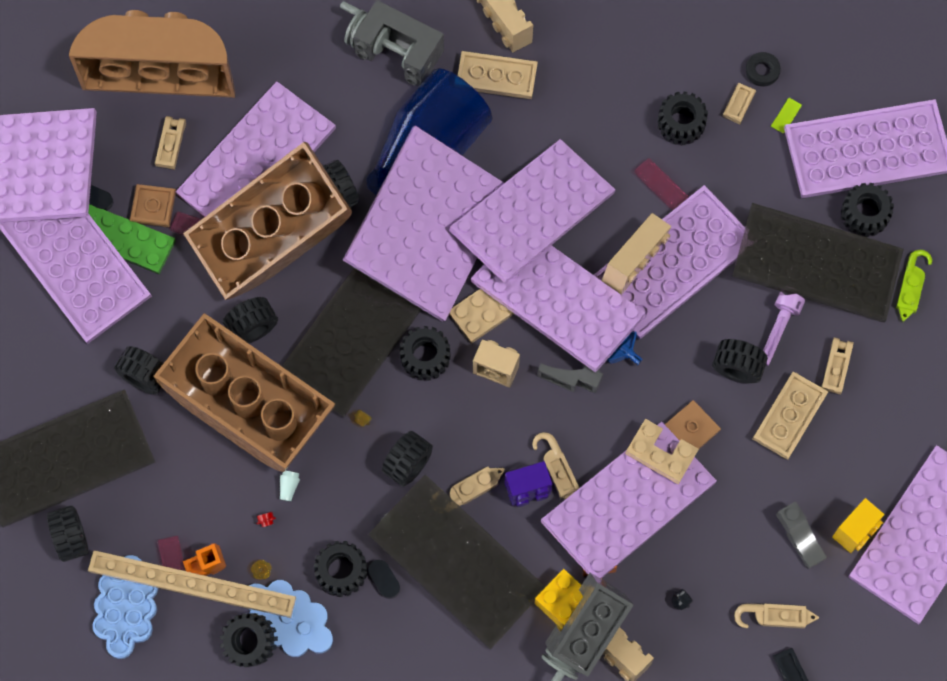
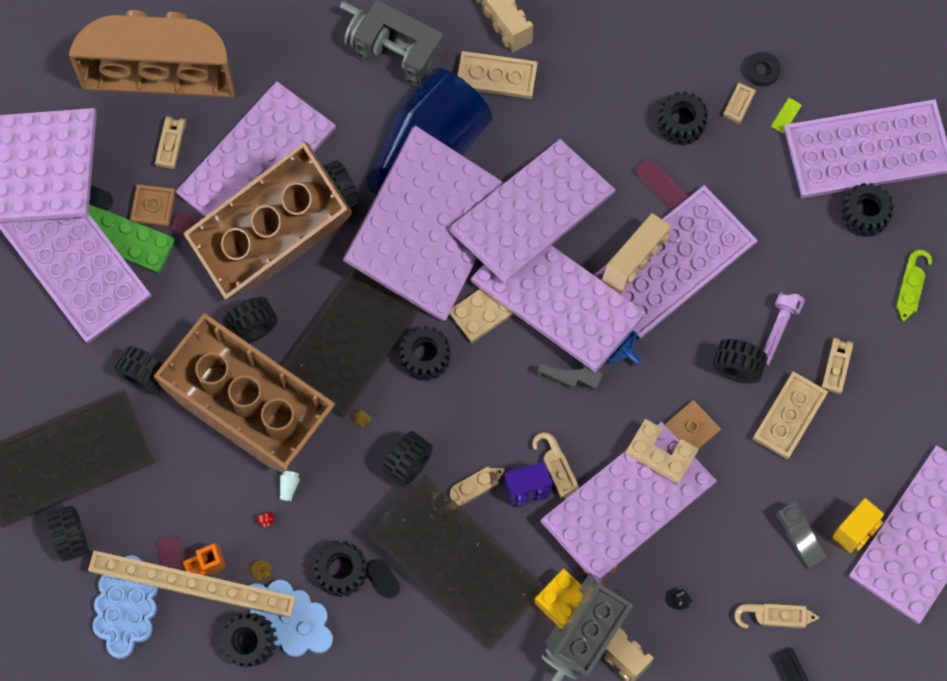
tan brick [473,340,520,388] -> none
clear smoke plate [732,203,904,323] -> none

